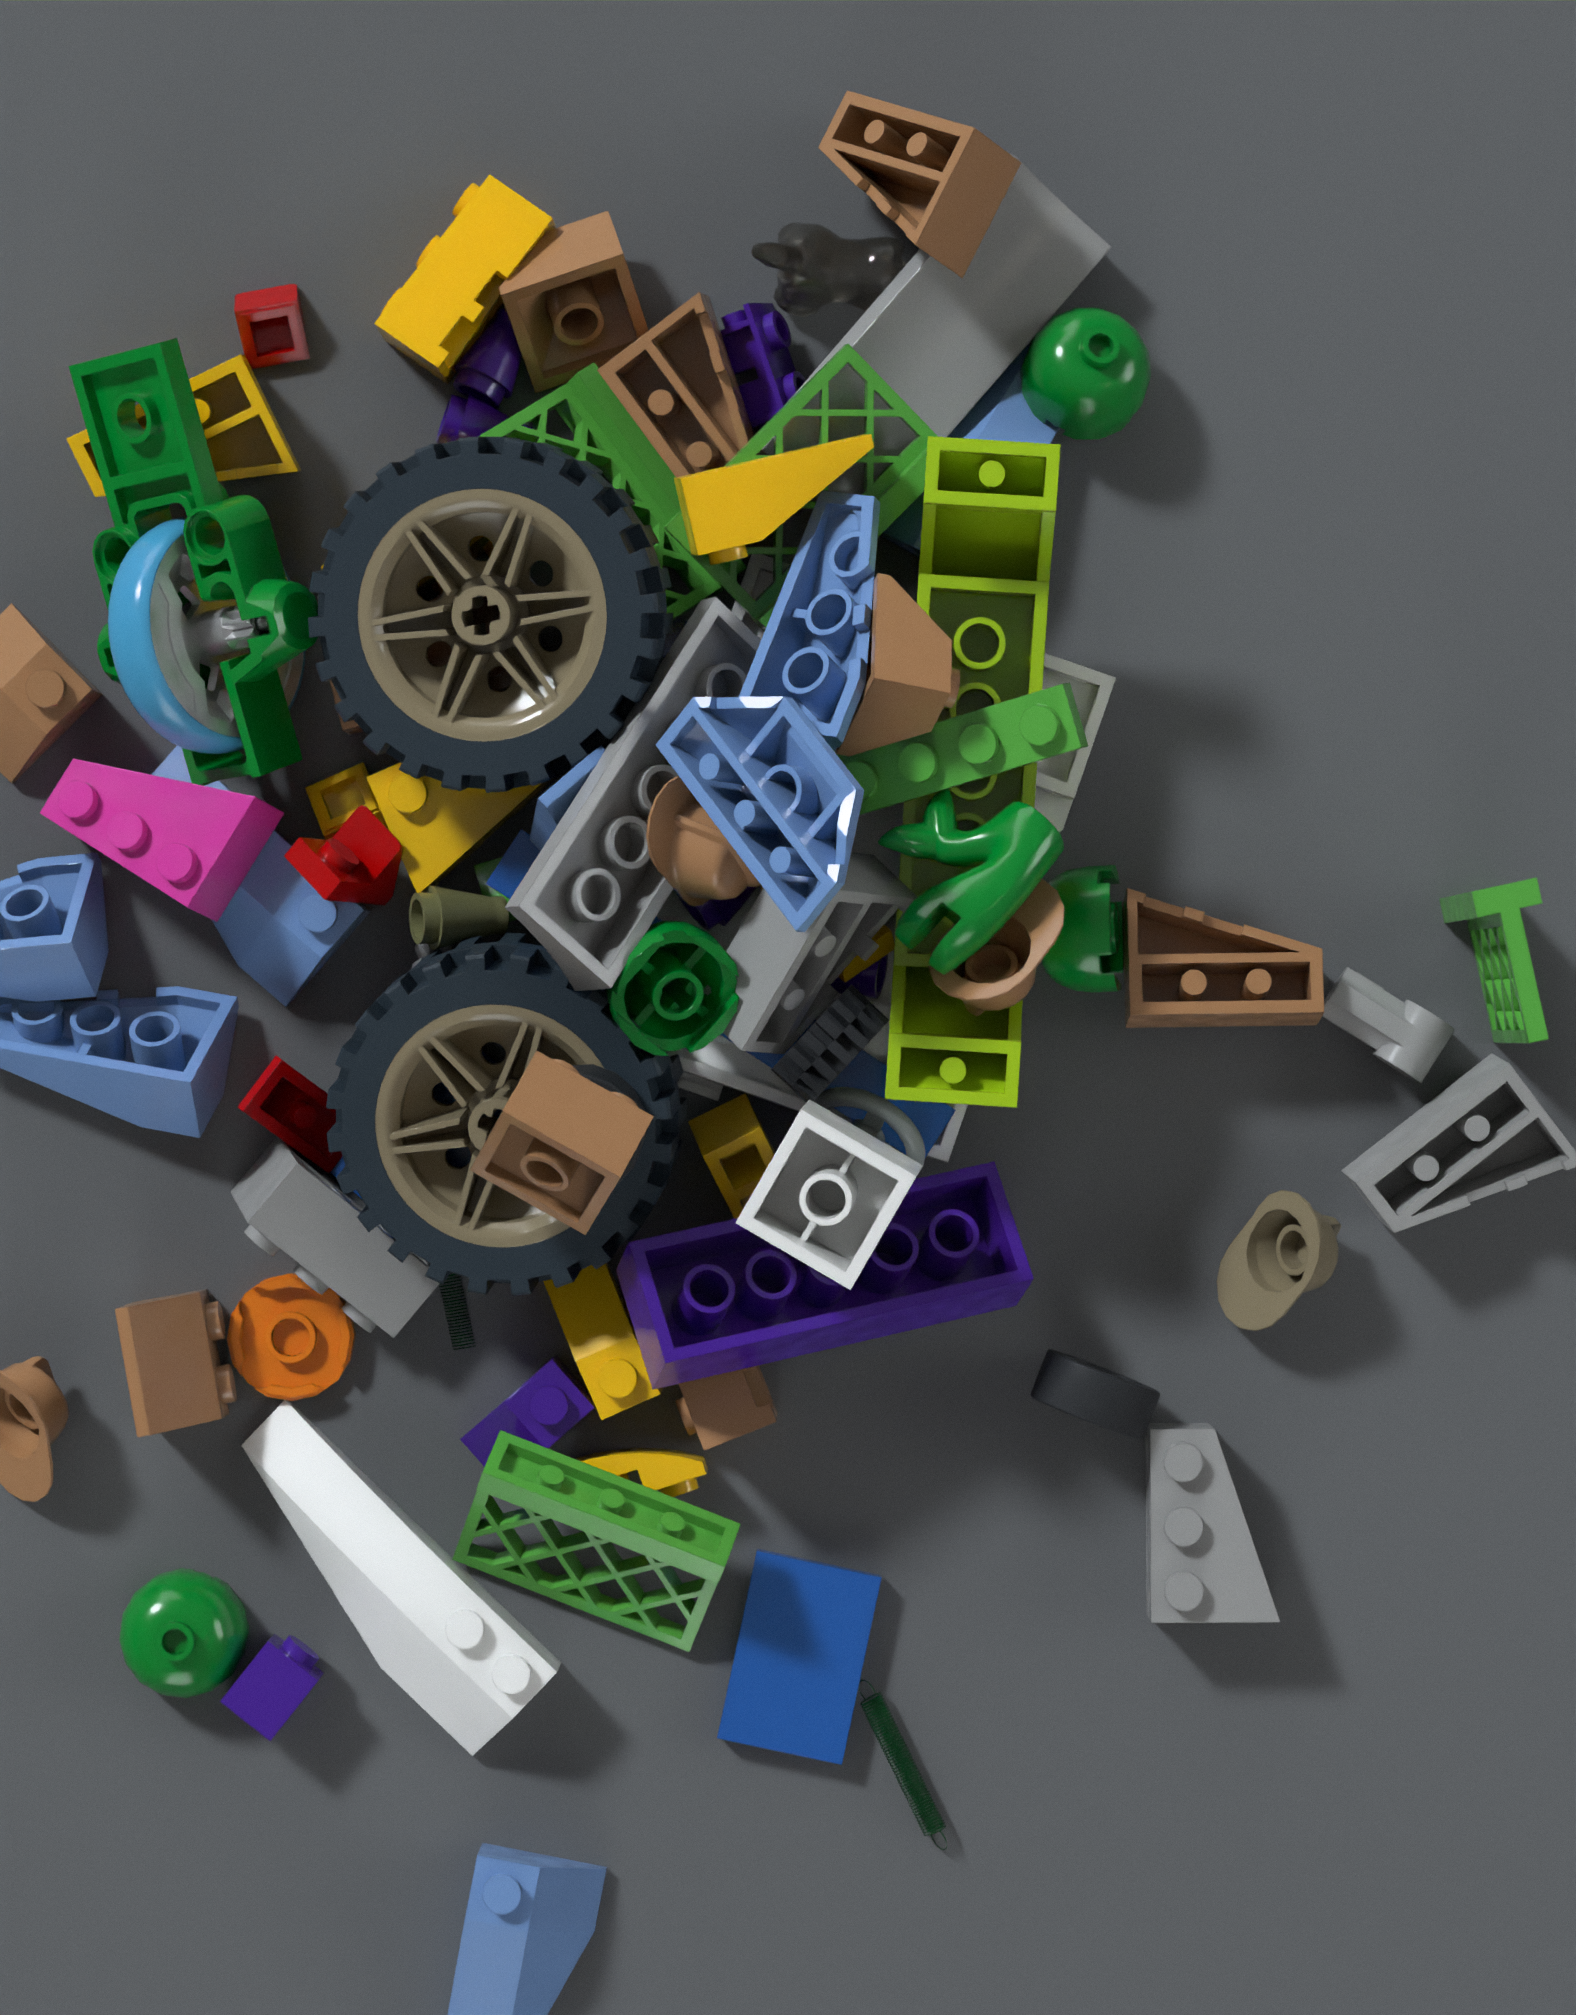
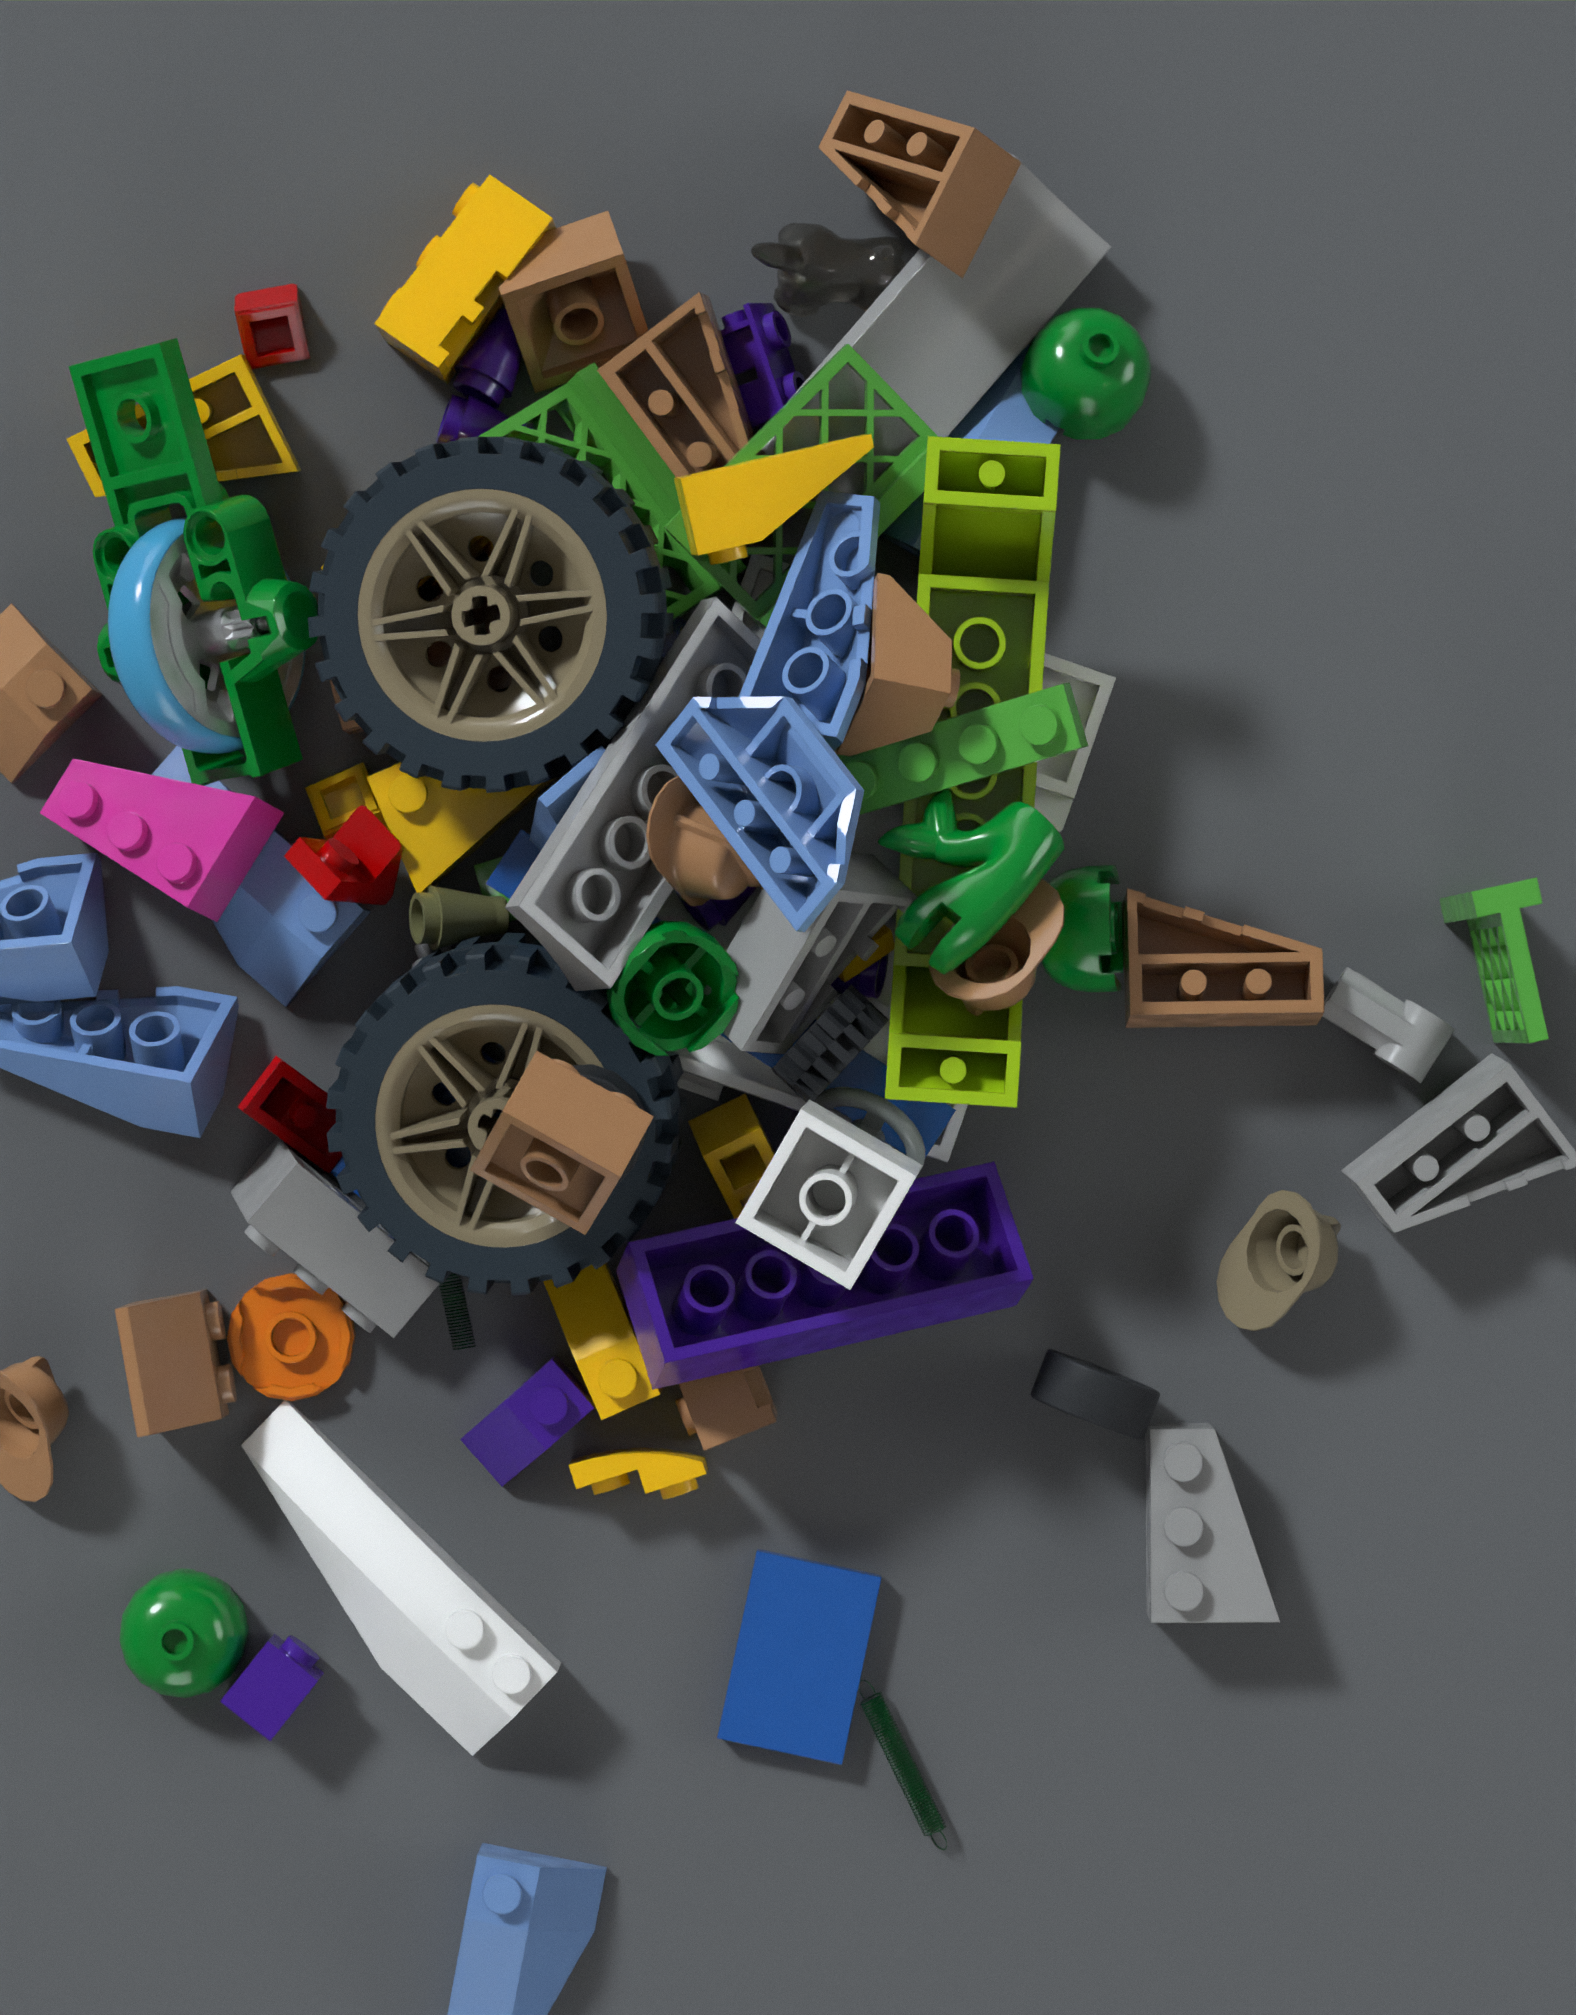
bright green fence [452,1430,741,1652] -> none

